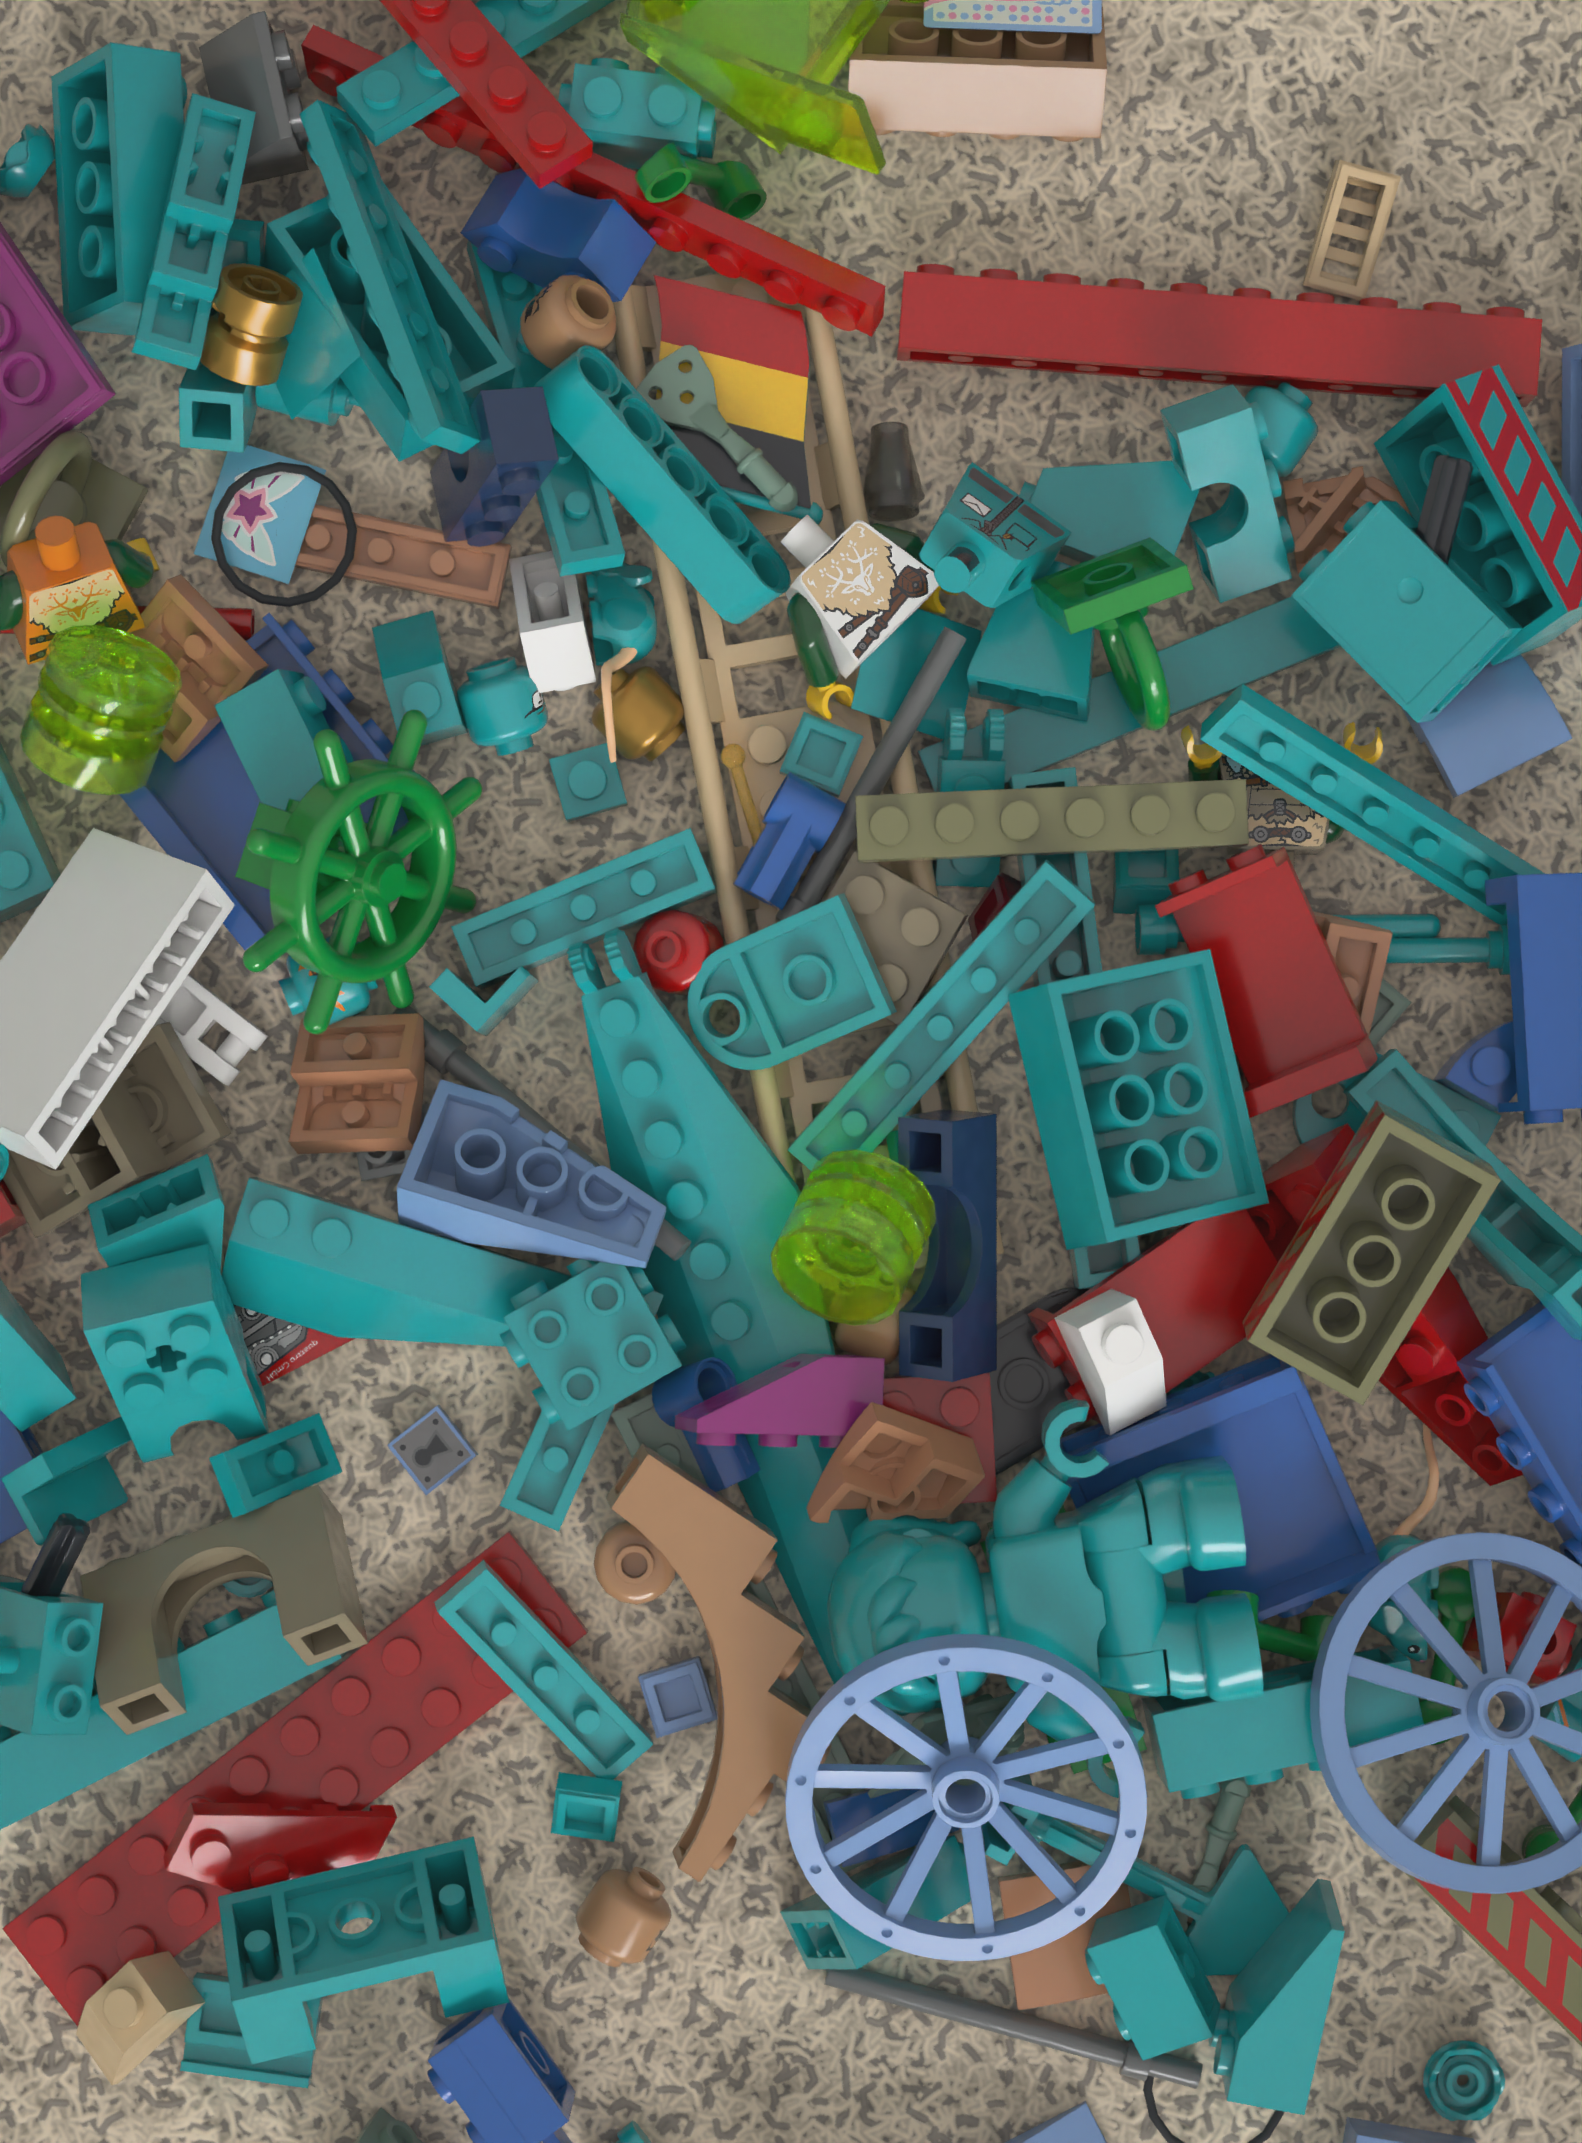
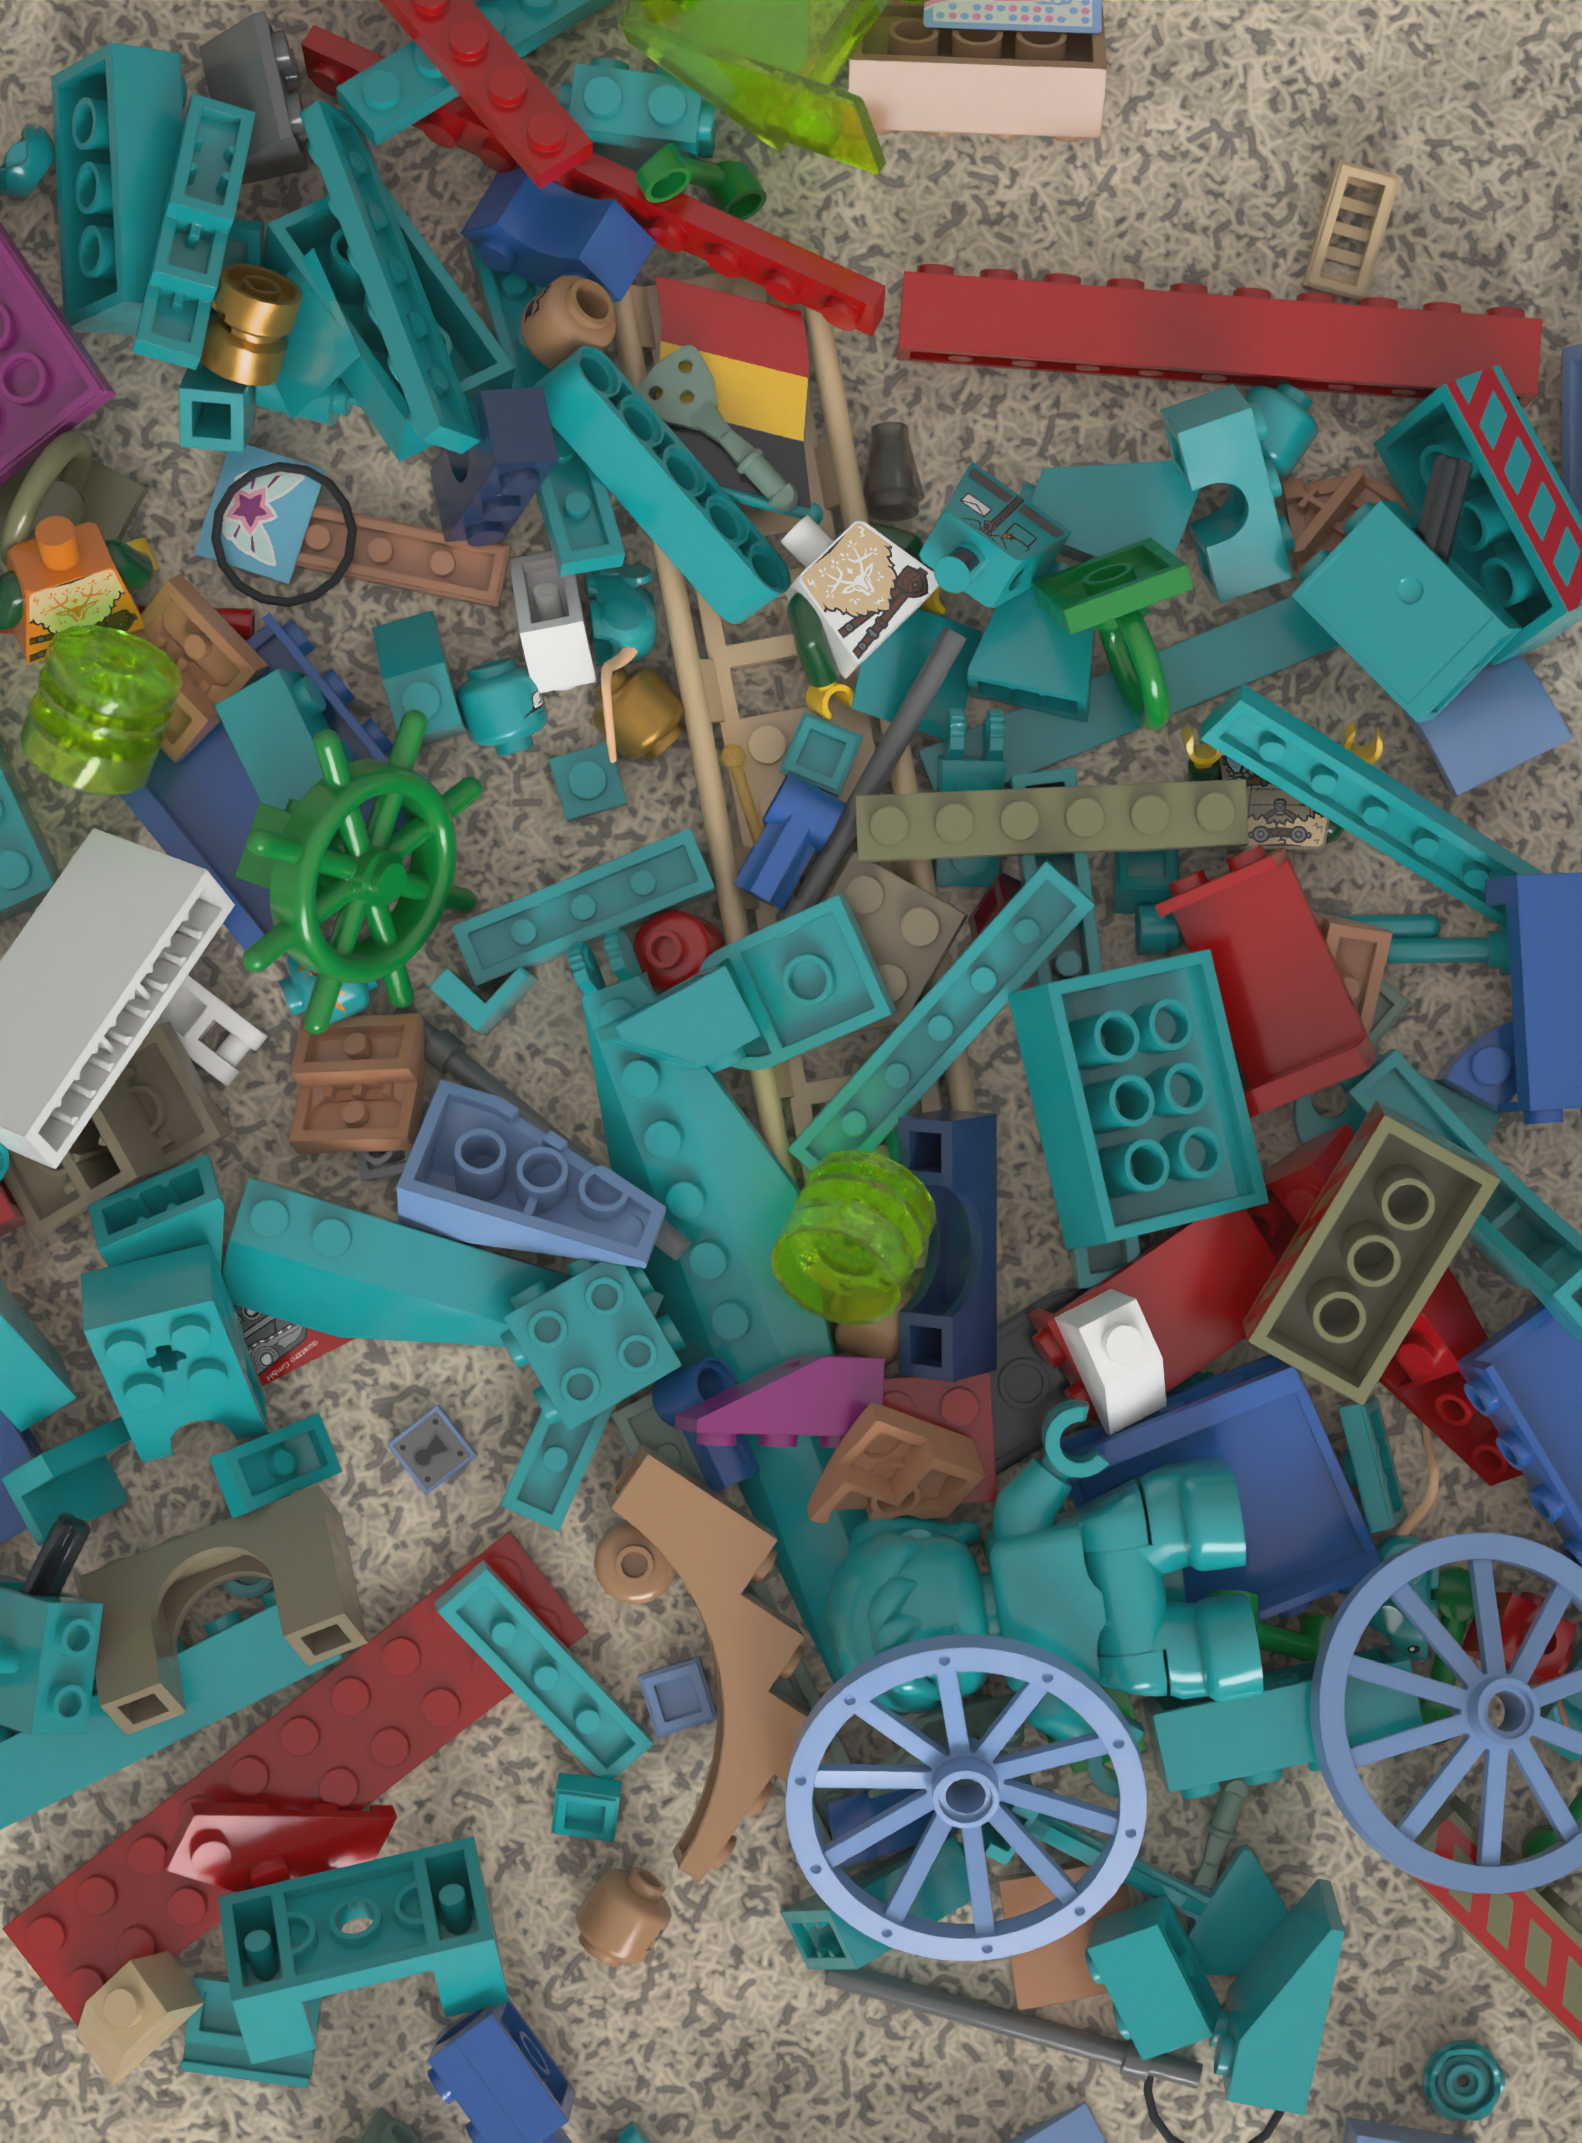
none -> teal slope [595,966,761,1073]
none -> teal plate [1338,1394,1407,1533]

